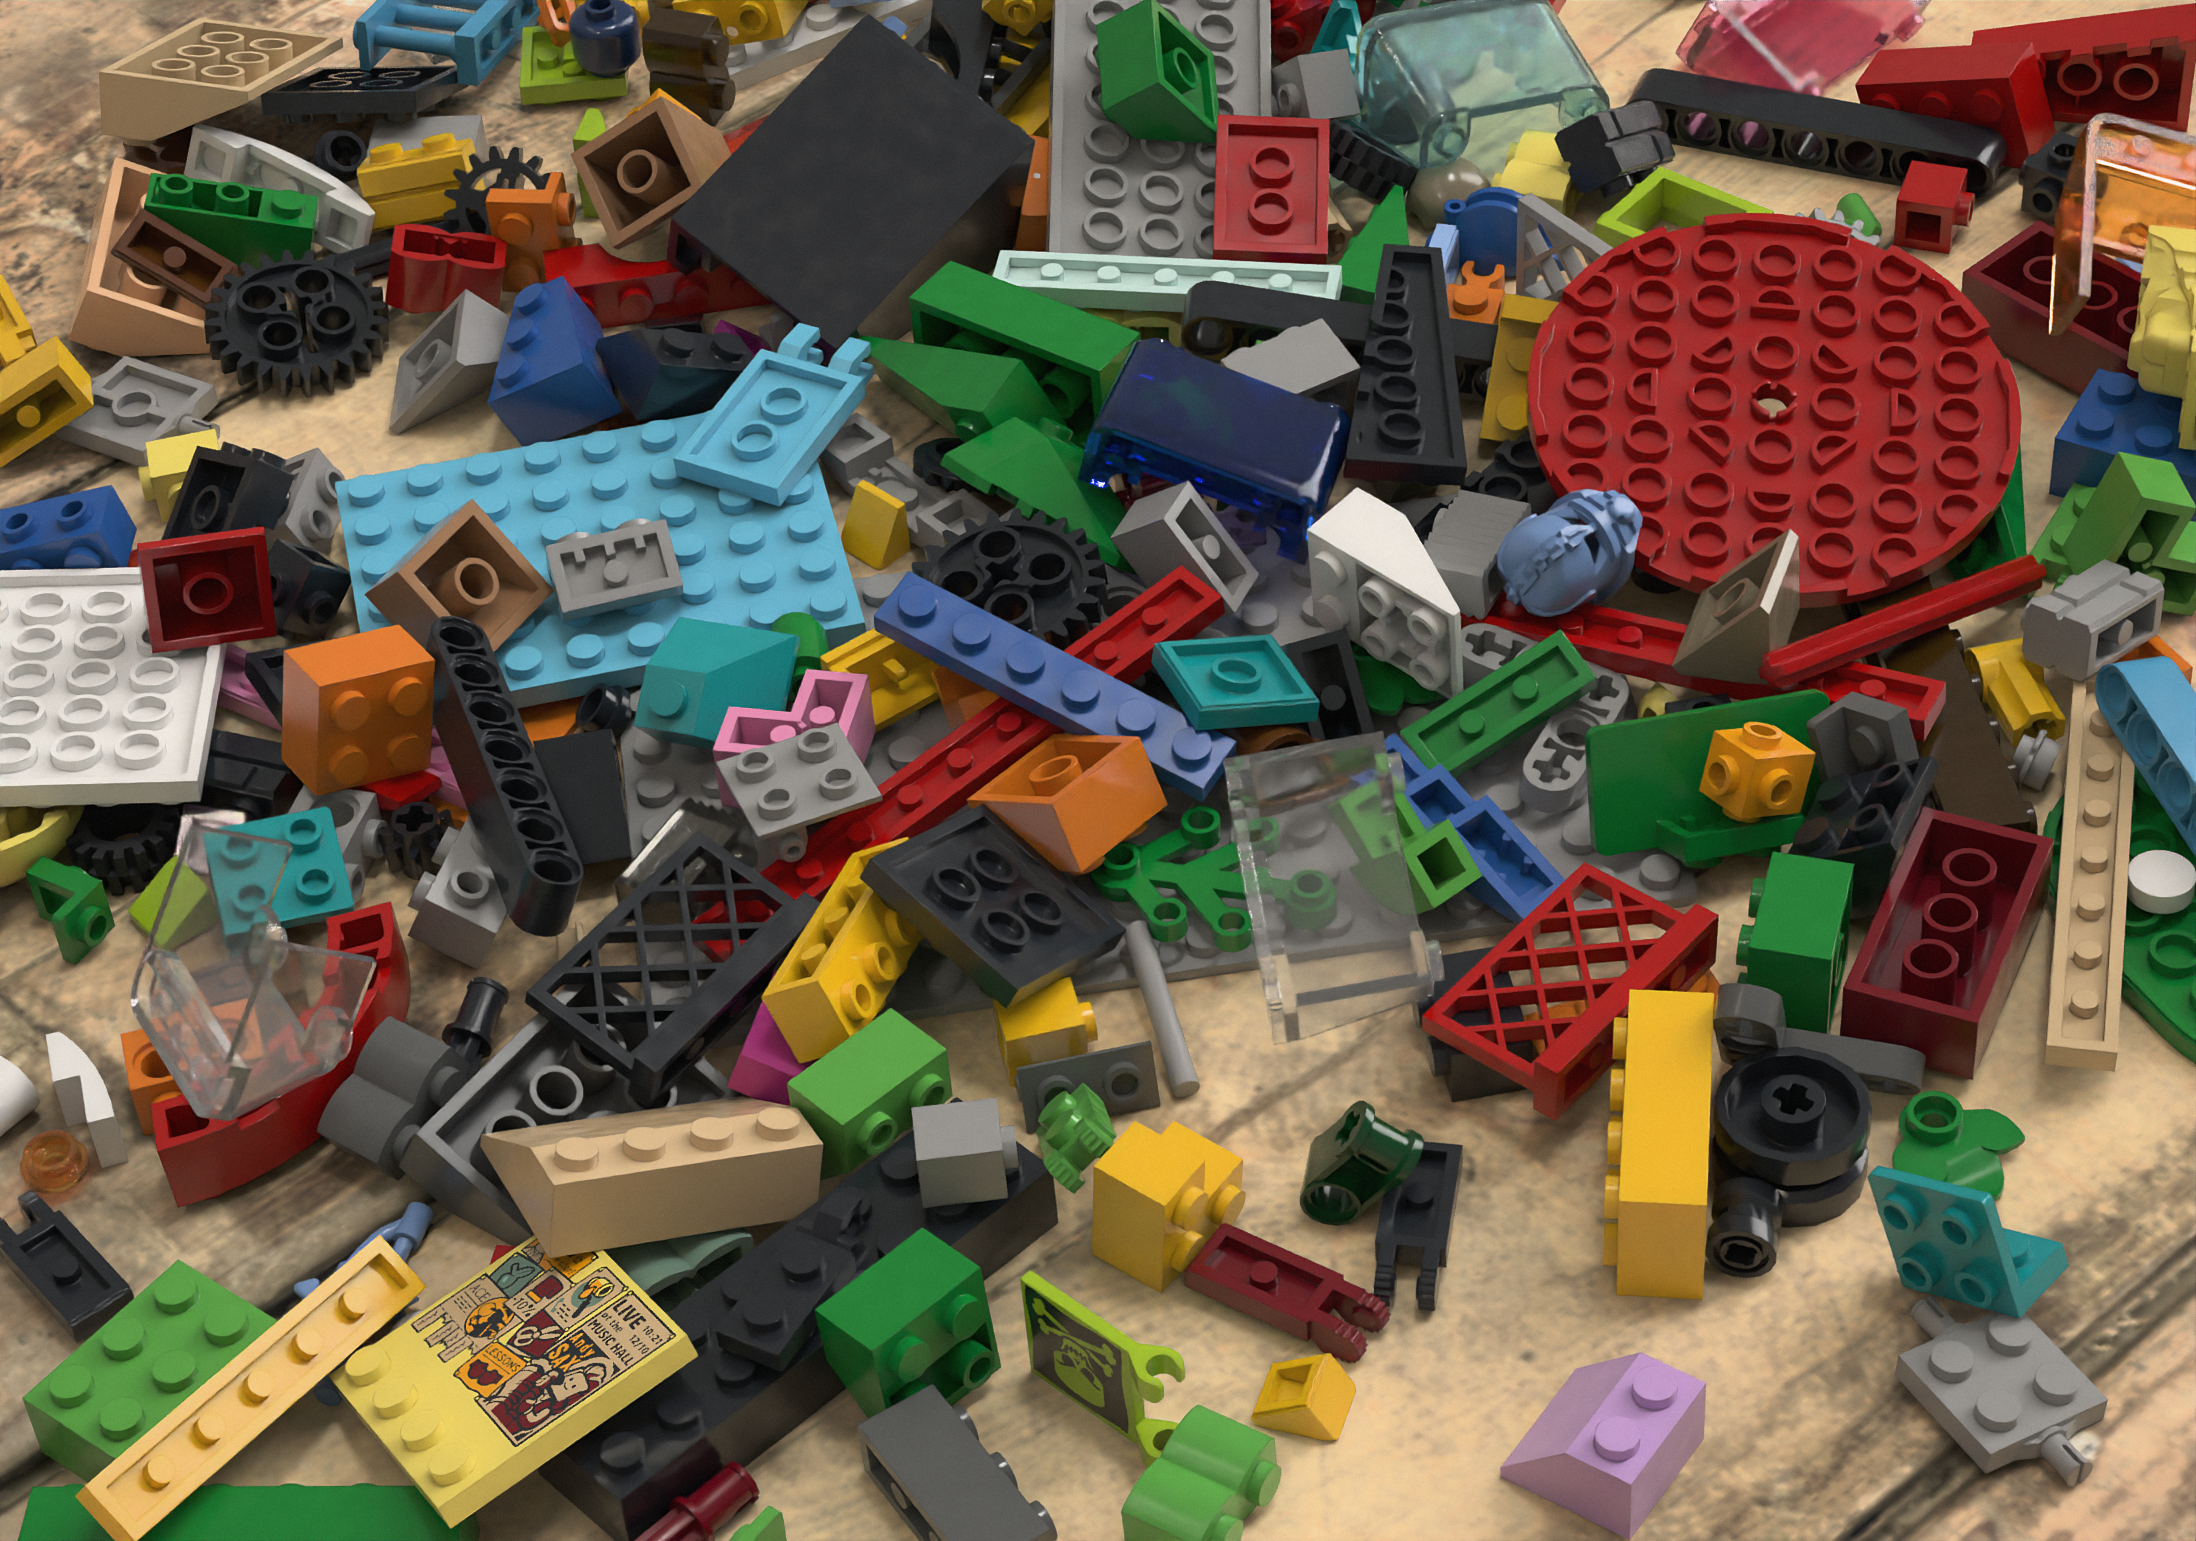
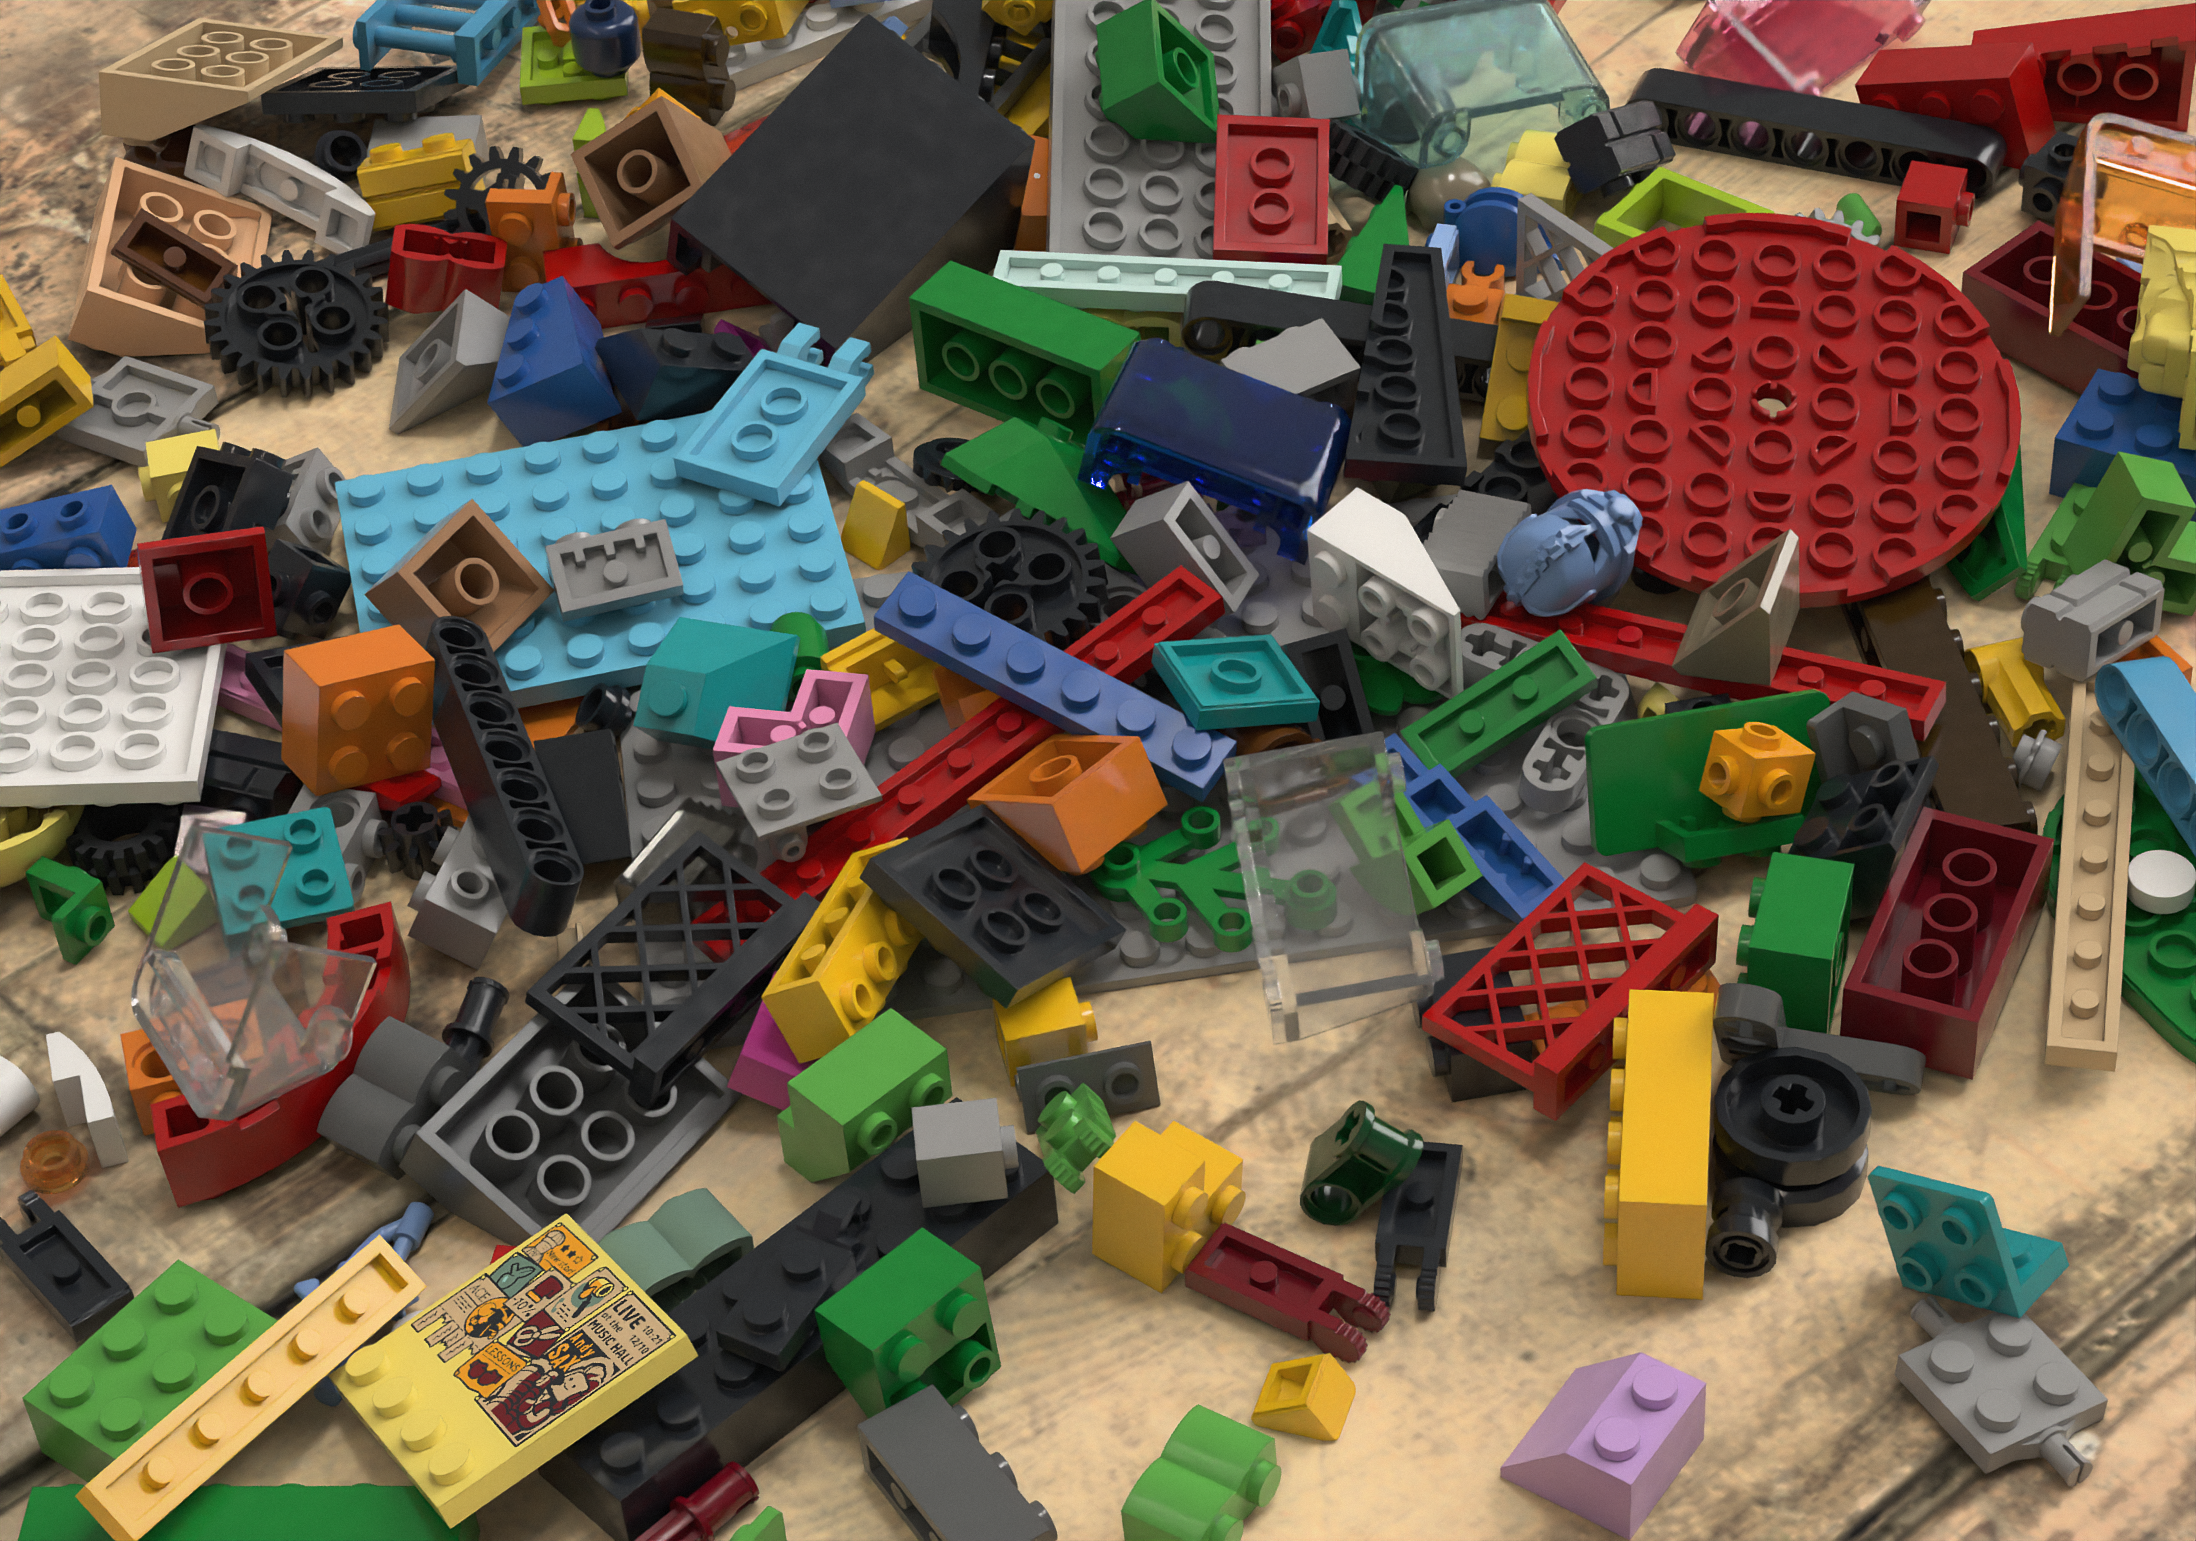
green slope [144,173,319,269] -> none
tan slope [480,1096,823,1258] -> none
green wedge [858,335,1077,443] -> none
lime flag [1020,1270,1185,1468] -> none
light grey bar [1124,921,1200,1097] -> none
red axle [1758,554,2047,690] -> none
green plate [1892,1091,2025,1201] -> none

